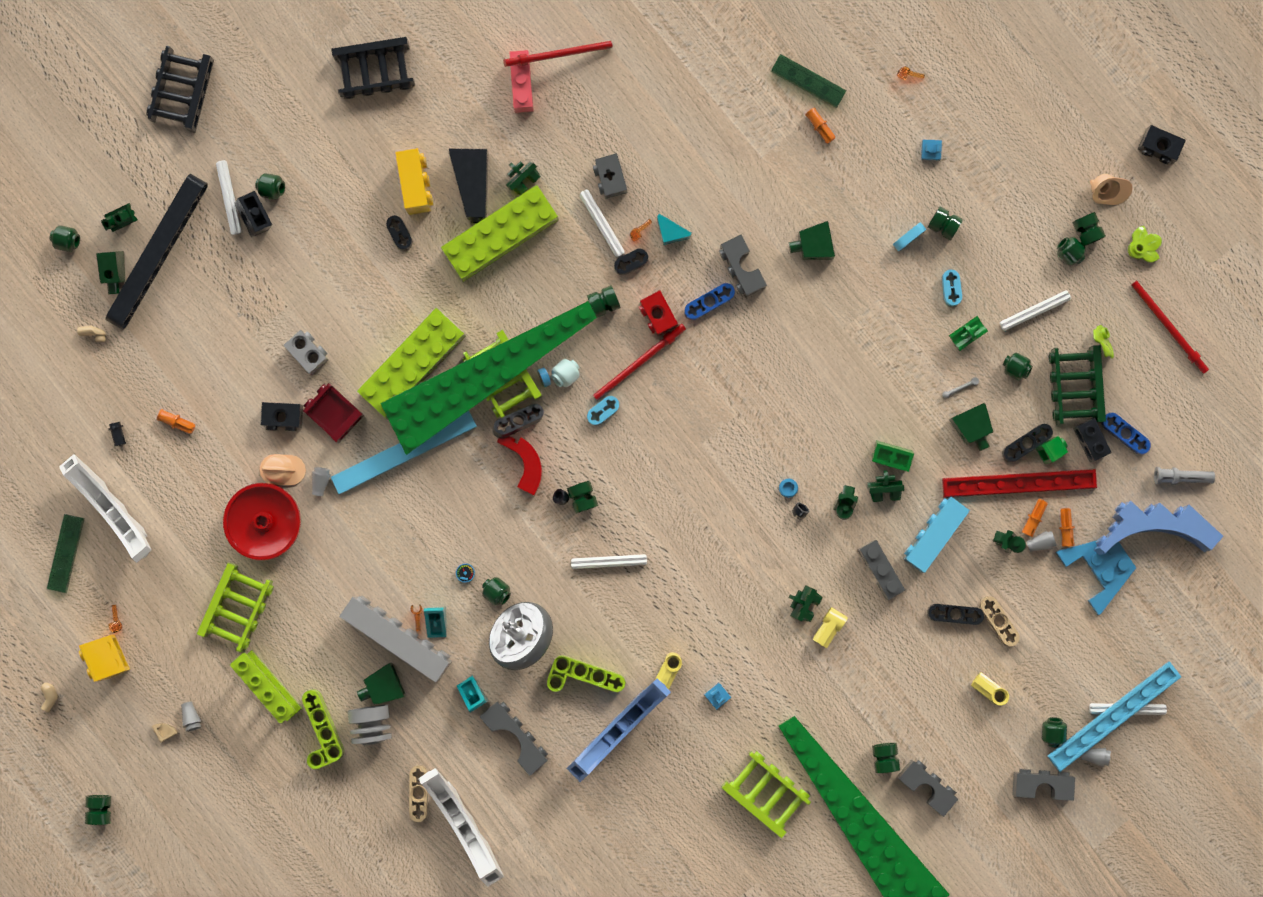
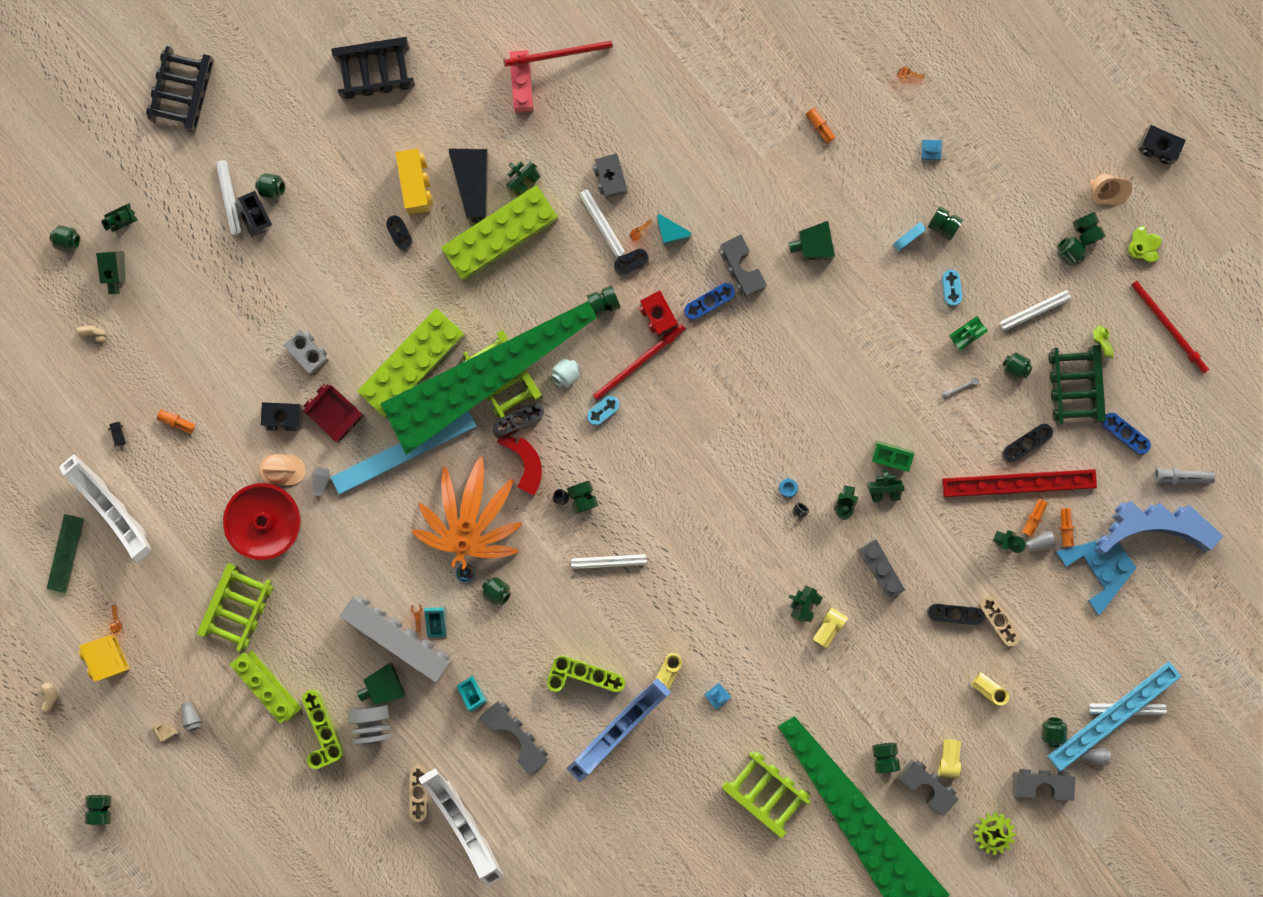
black beam [105,174,208,330] -> none
flat silver wheel [489,602,553,670] -> none
dark azure tile [537,367,551,387] -> none
clear green tile [771,54,847,108] -> none
medium azure brick [904,497,970,573] -> none
dark green torso [949,403,993,451] -> none
green slope [1035,436,1068,465] -> none
black brick [1073,418,1112,462] -> none
none -> orange plant [412,455,522,569]
none -> light yellow piece [938,739,961,779]
none -> lime gear [973,812,1016,855]

